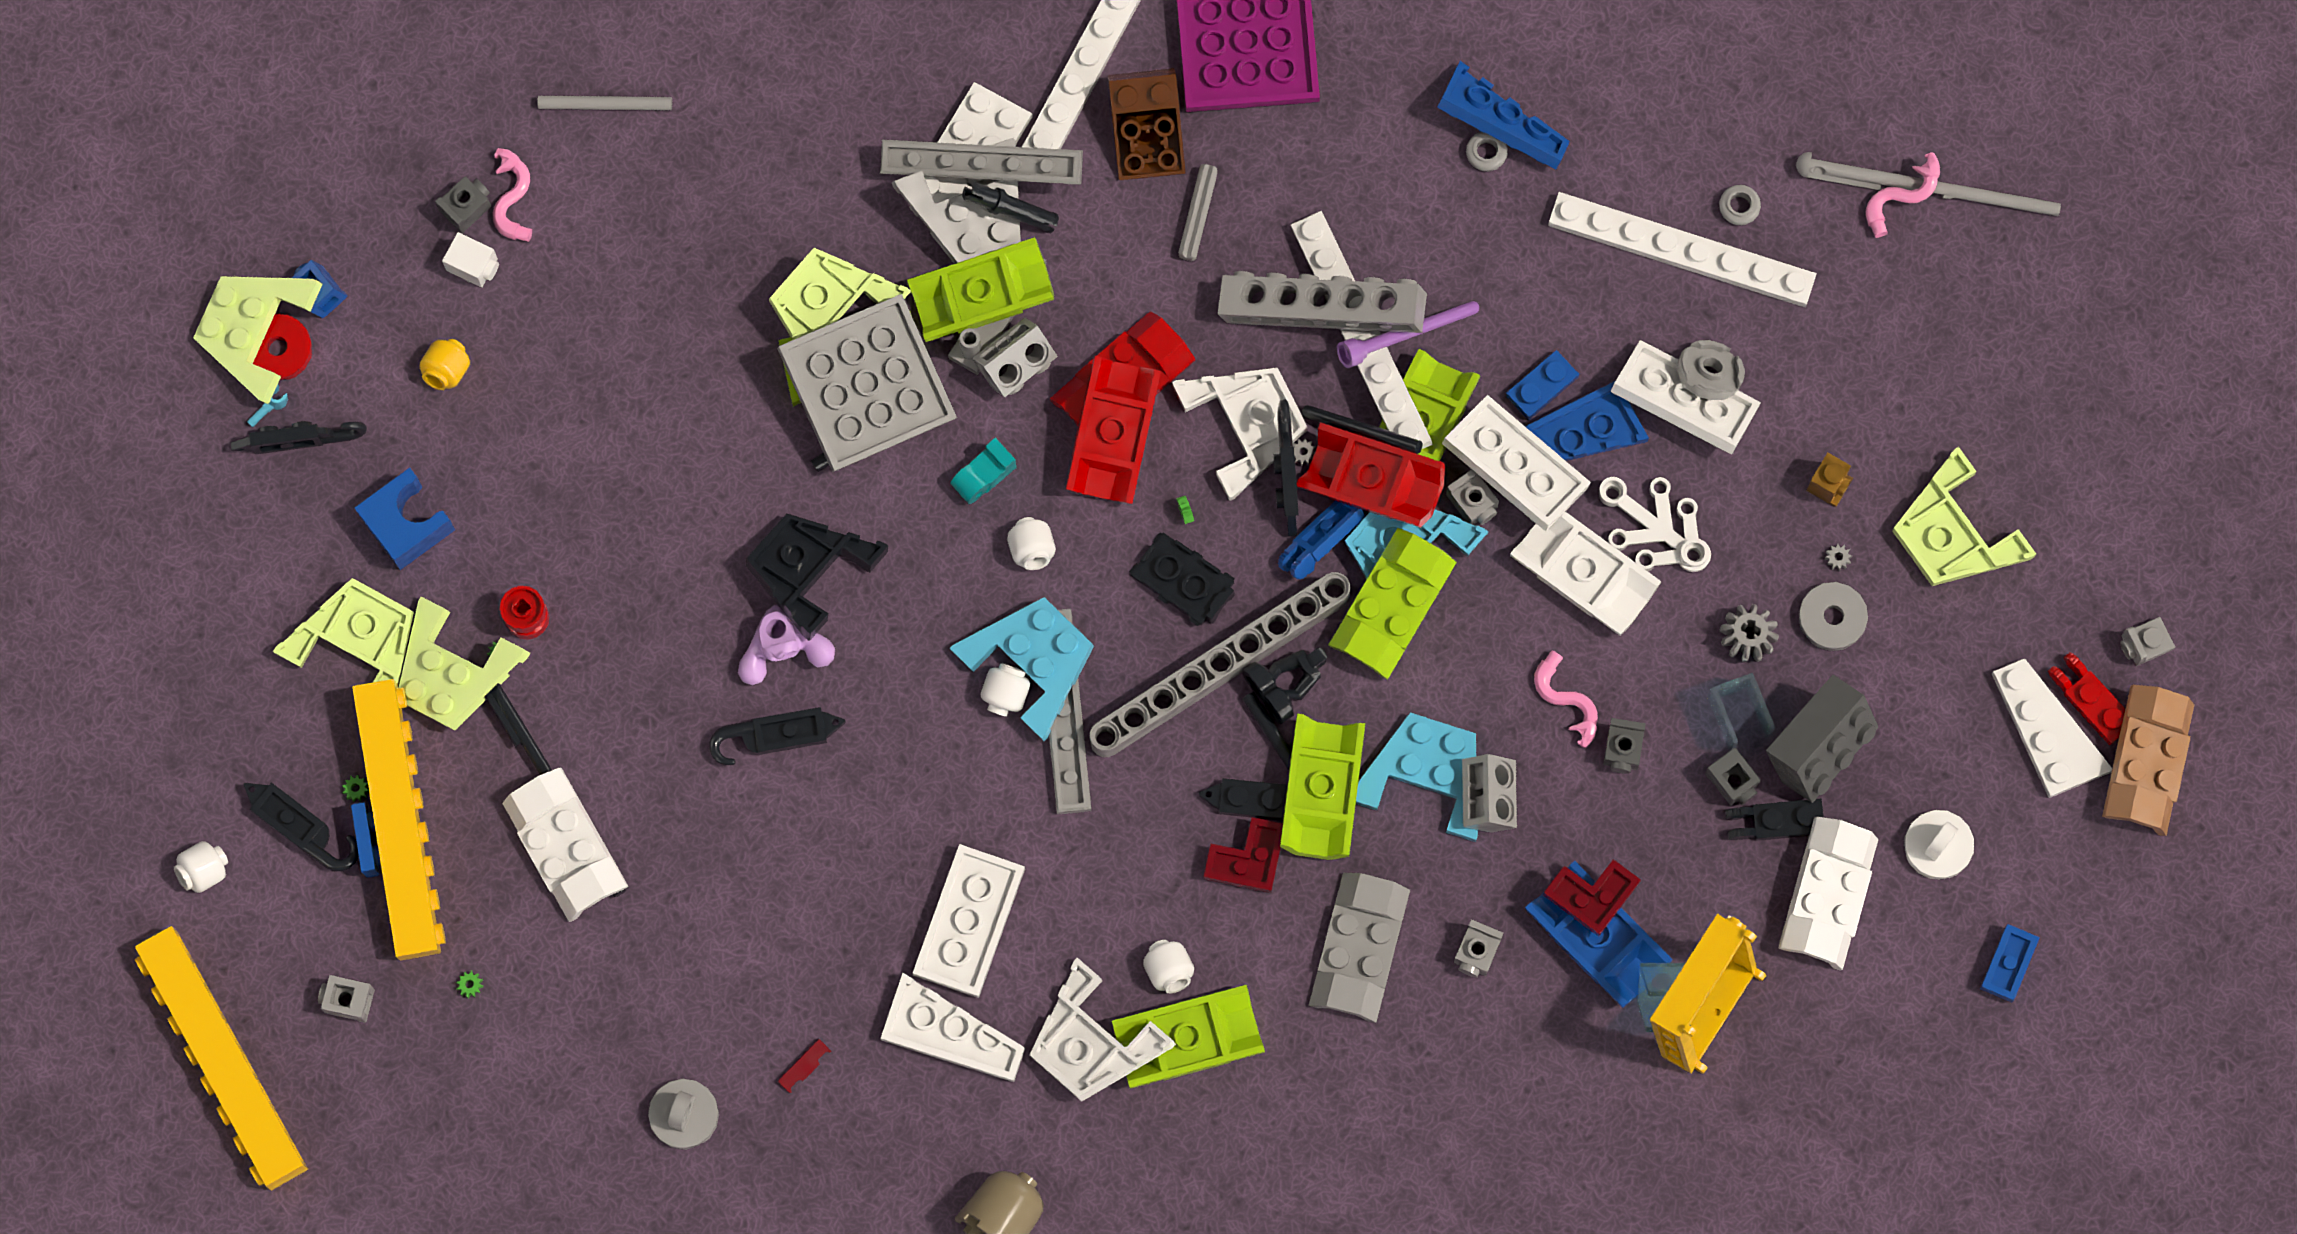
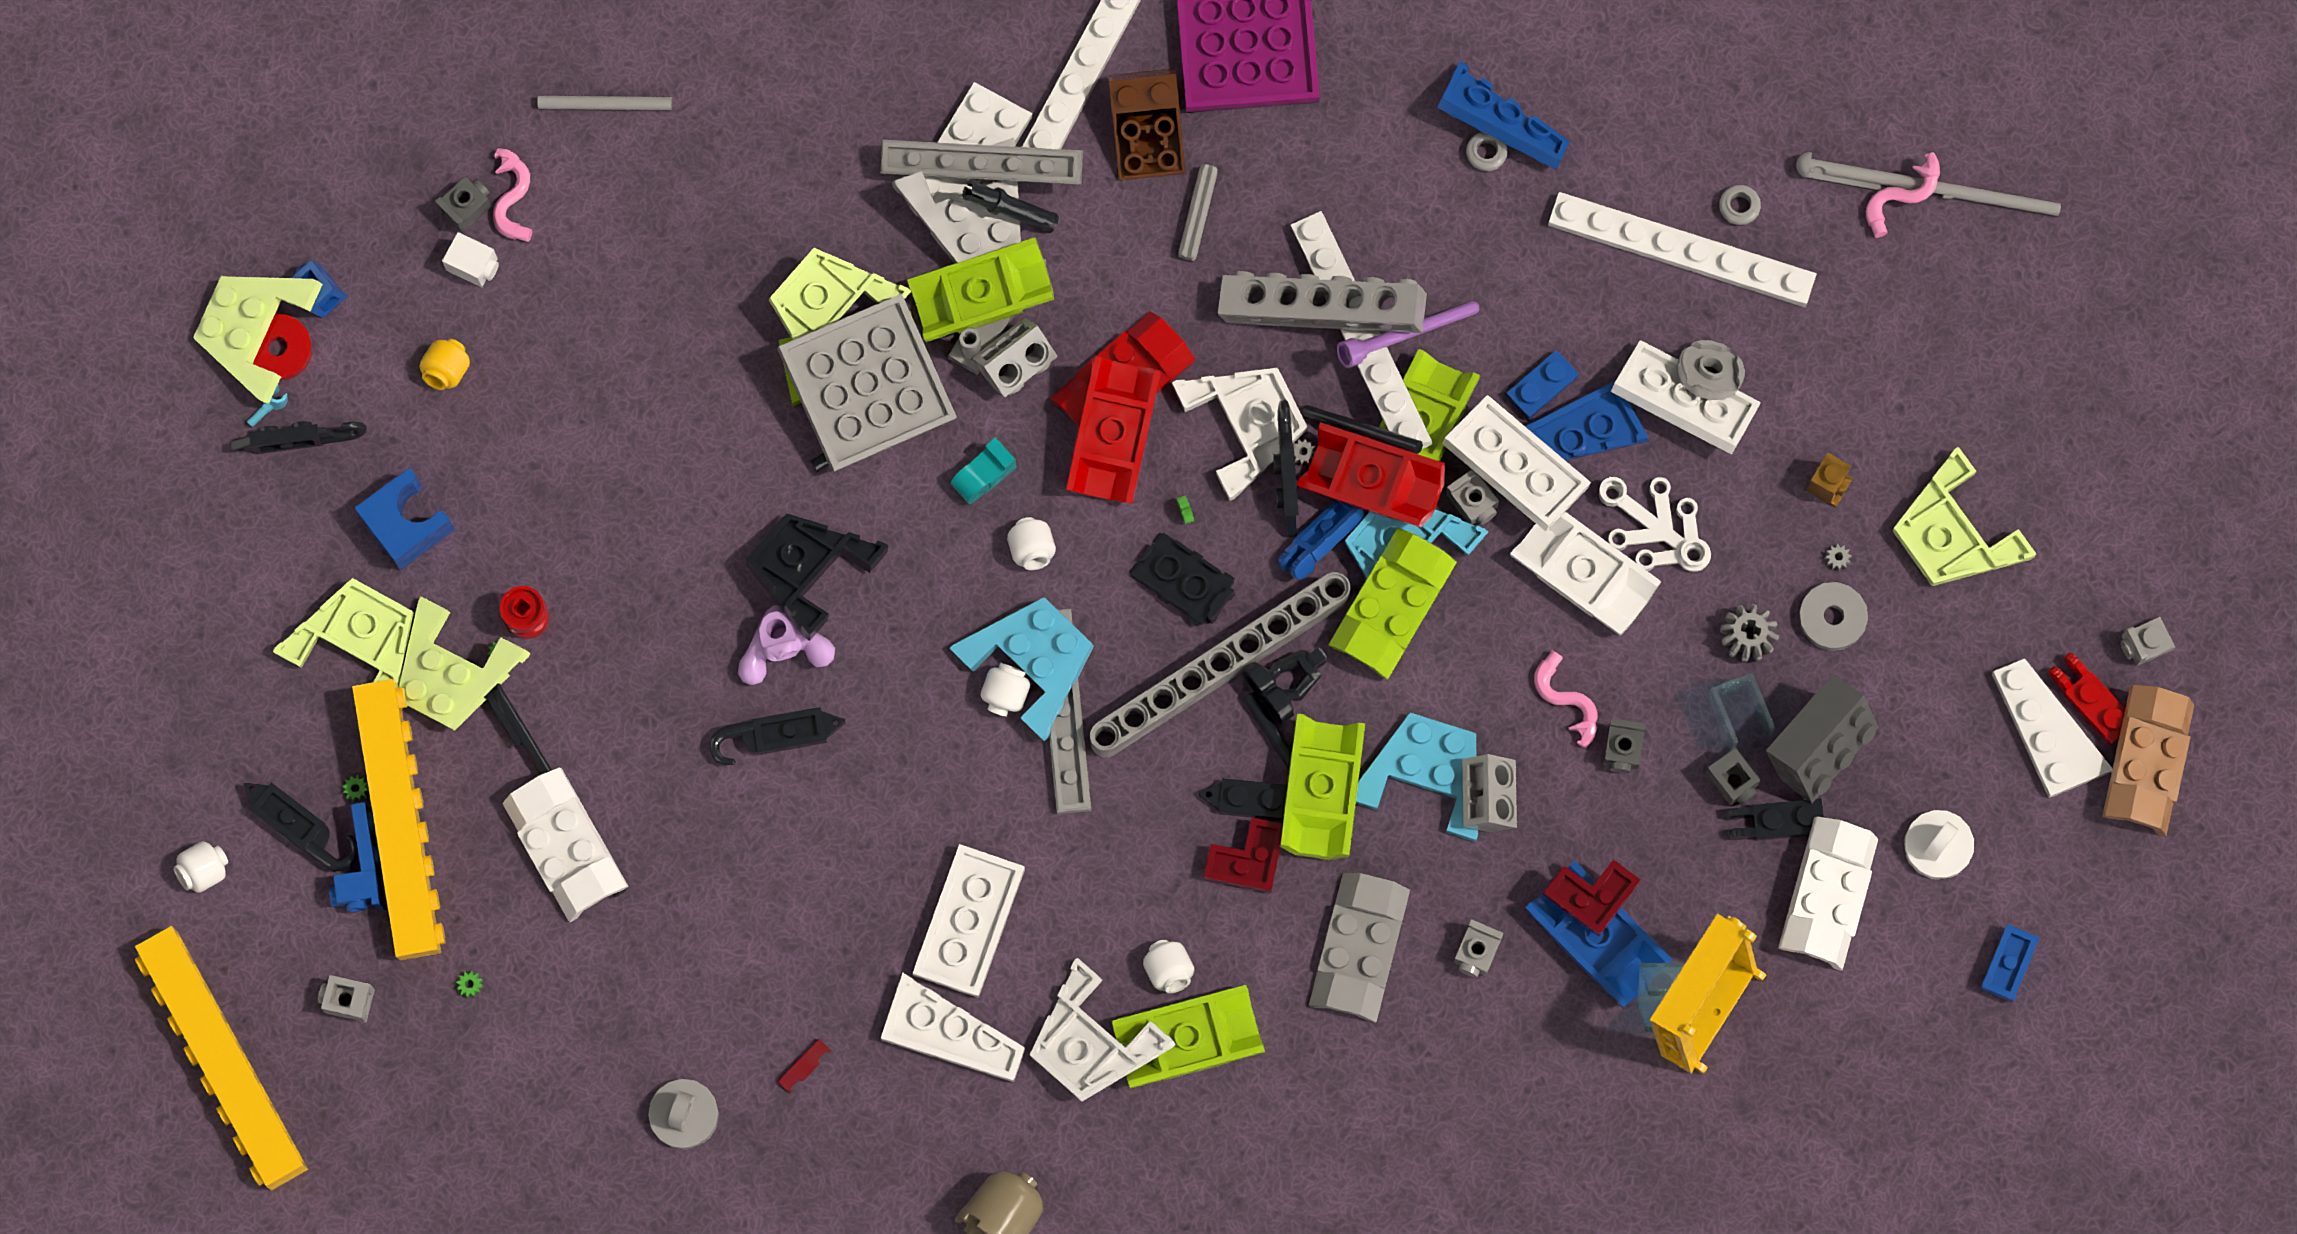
none -> blue brick [329,870,383,912]

